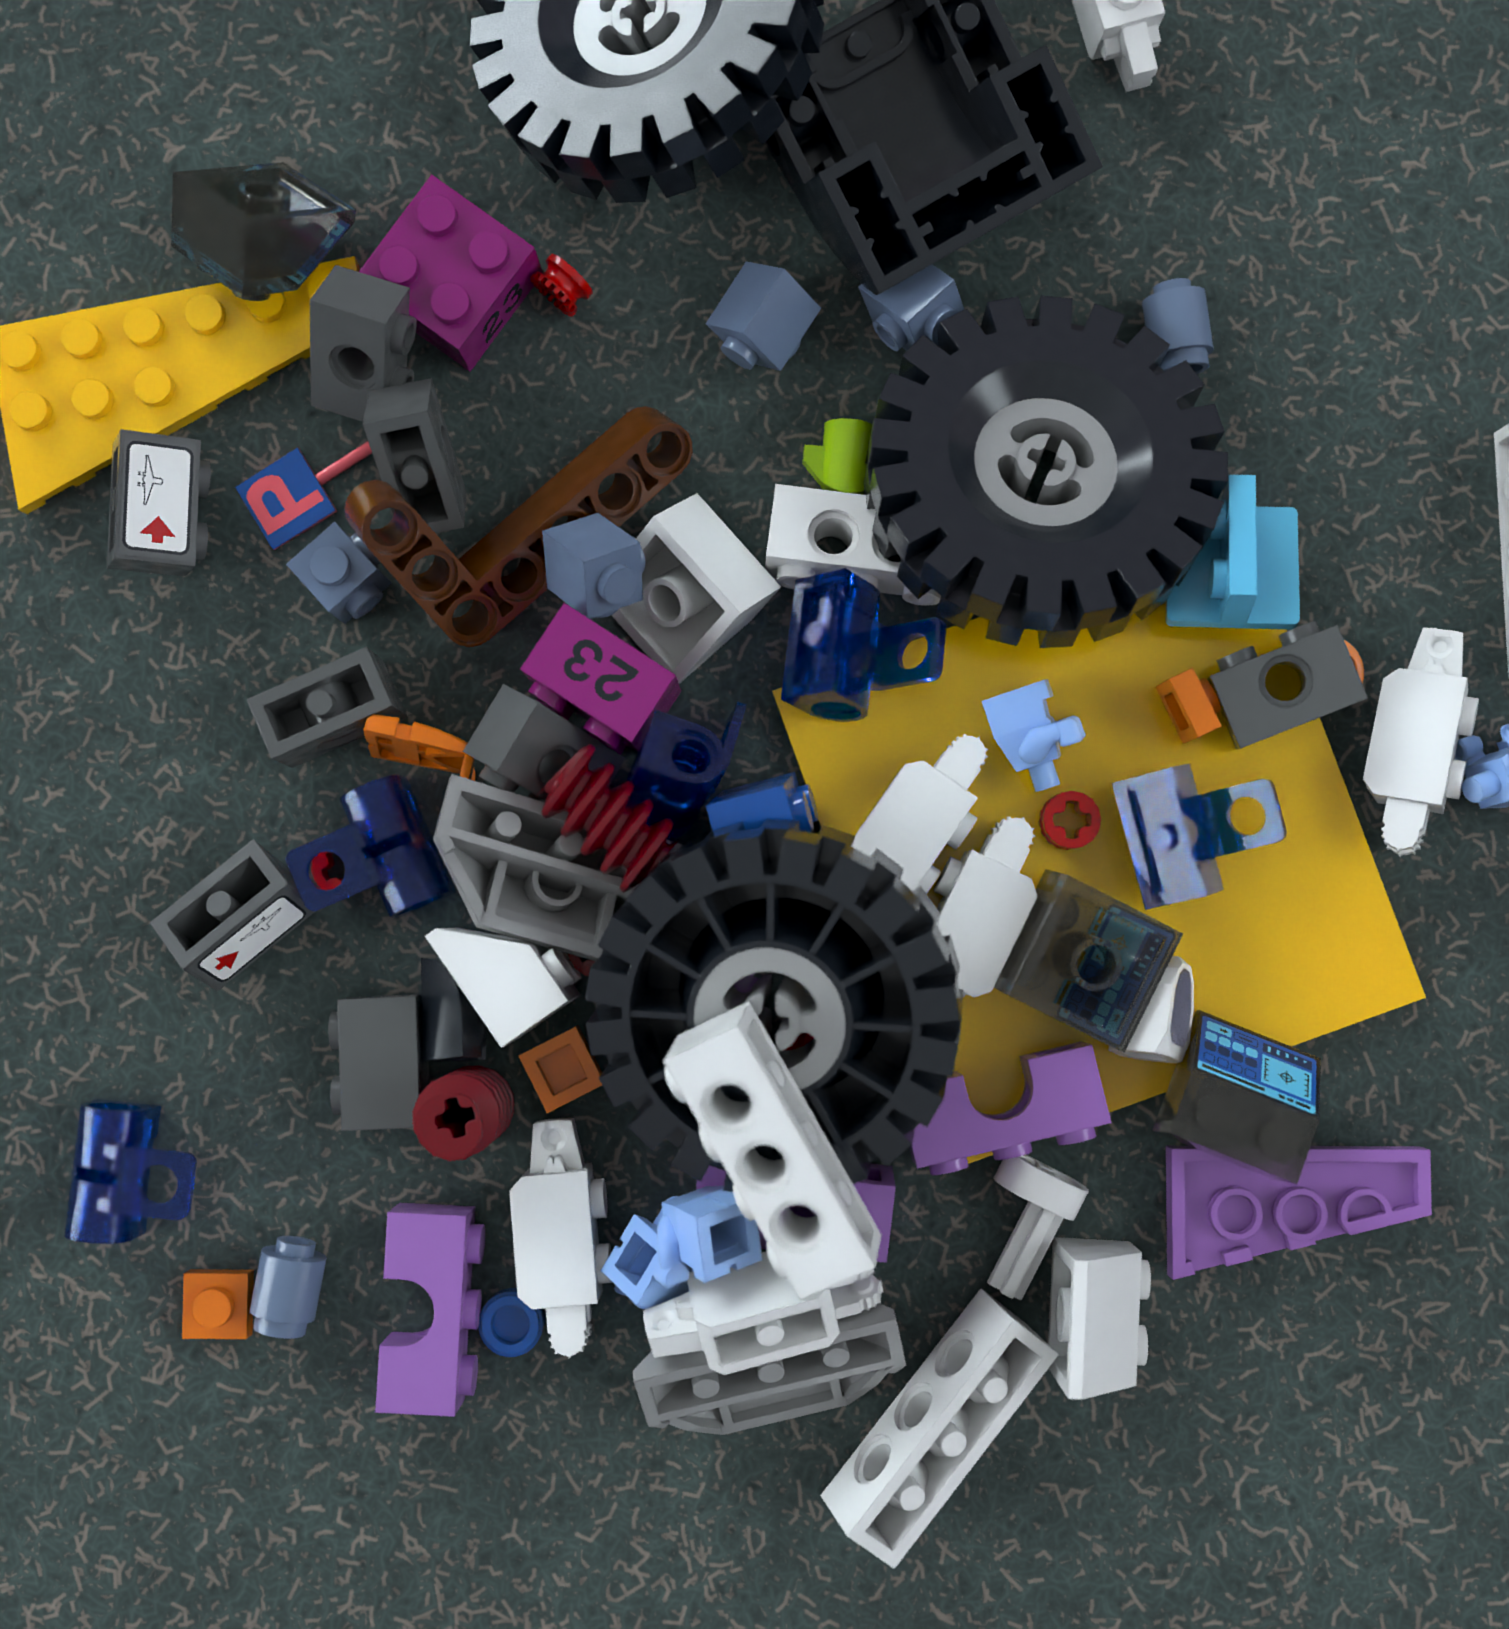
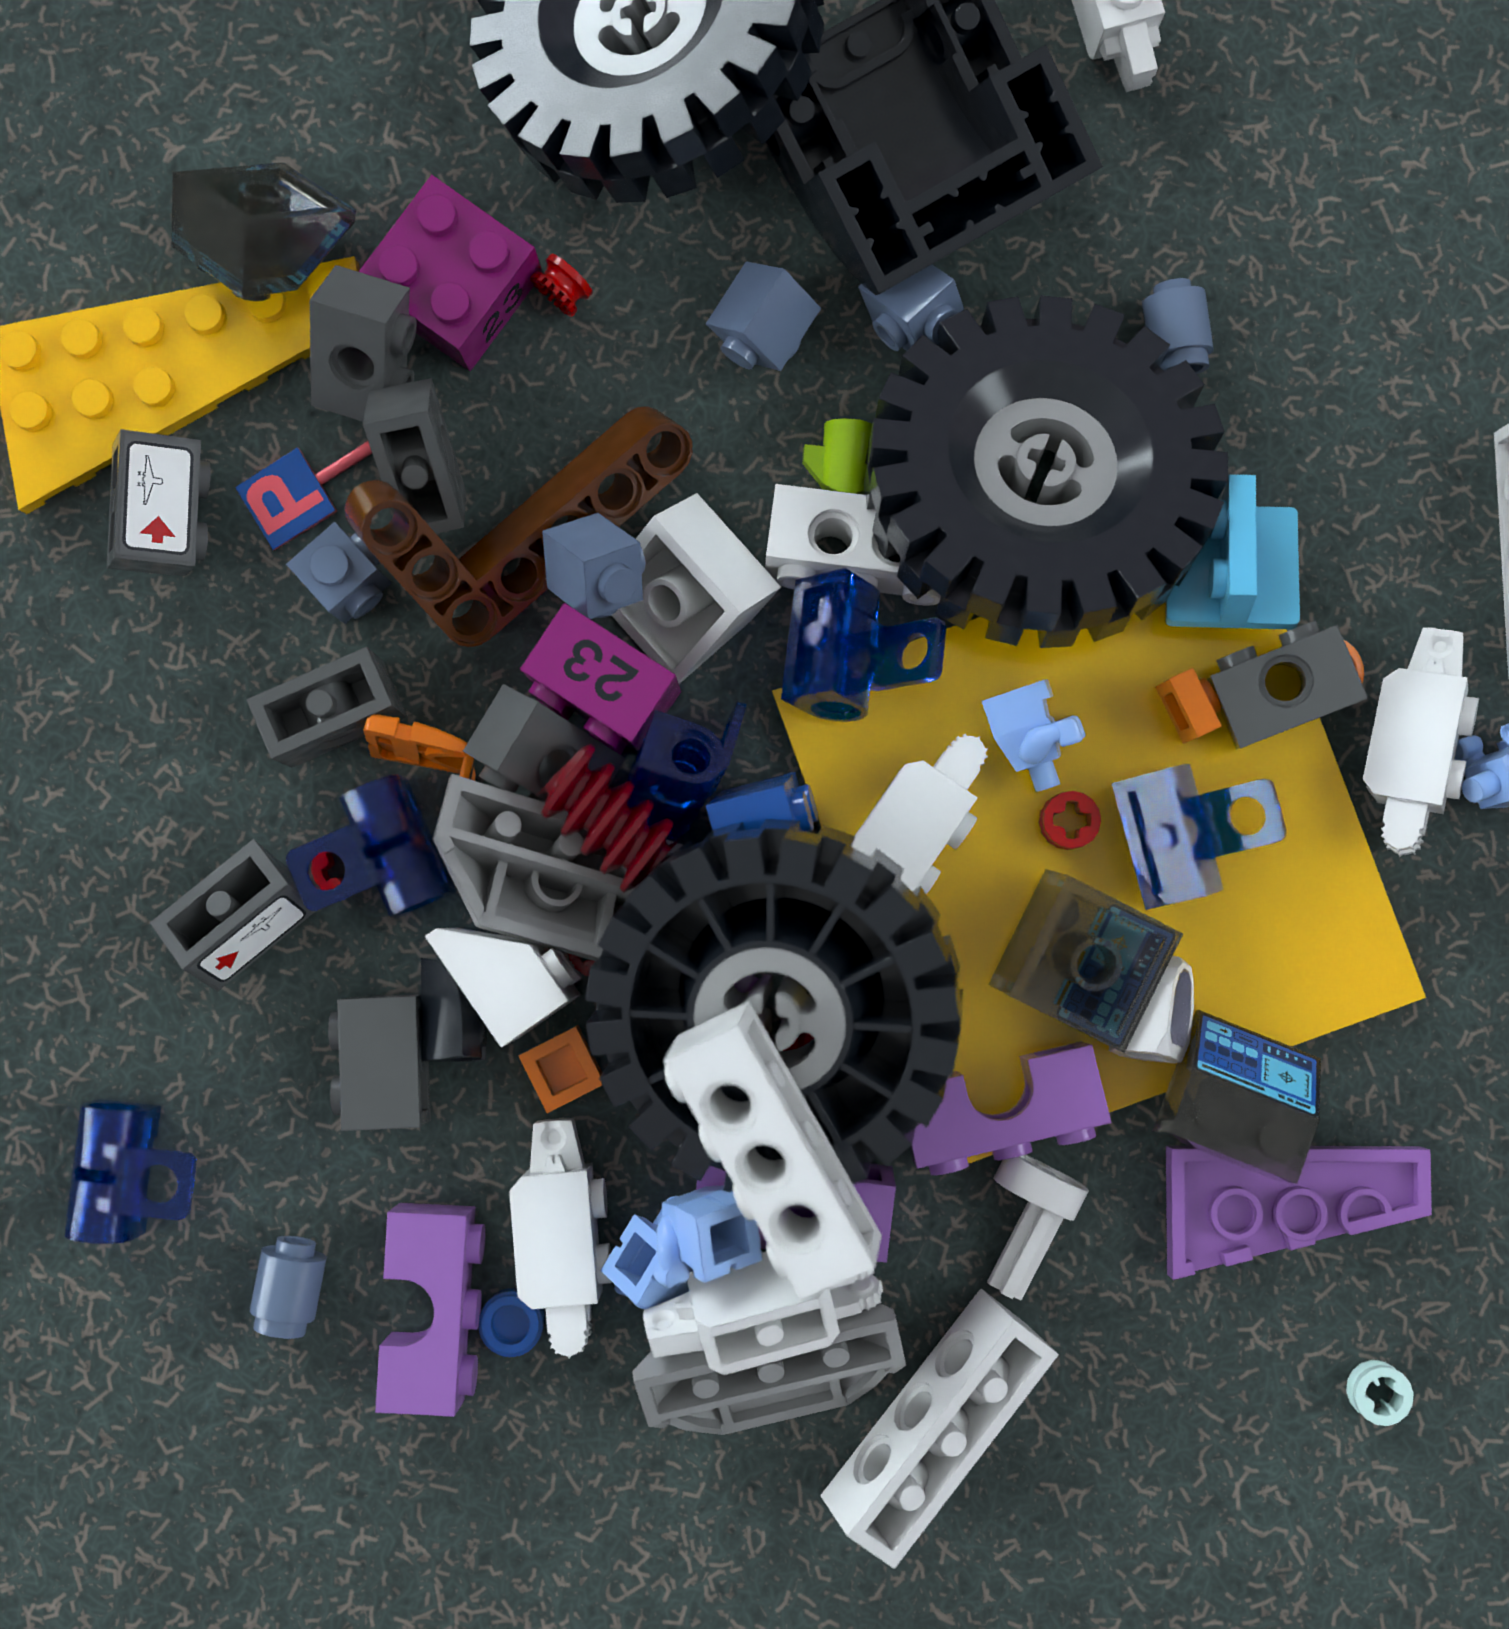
orange plate [182,1269,254,1339] -> none
dark red piece [413,1065,515,1161] -> none
white hinge [934,816,1038,998] -> none
white slope [1048,1237,1151,1400] -> none
none -> light aqua bush [1346,1360,1414,1426]

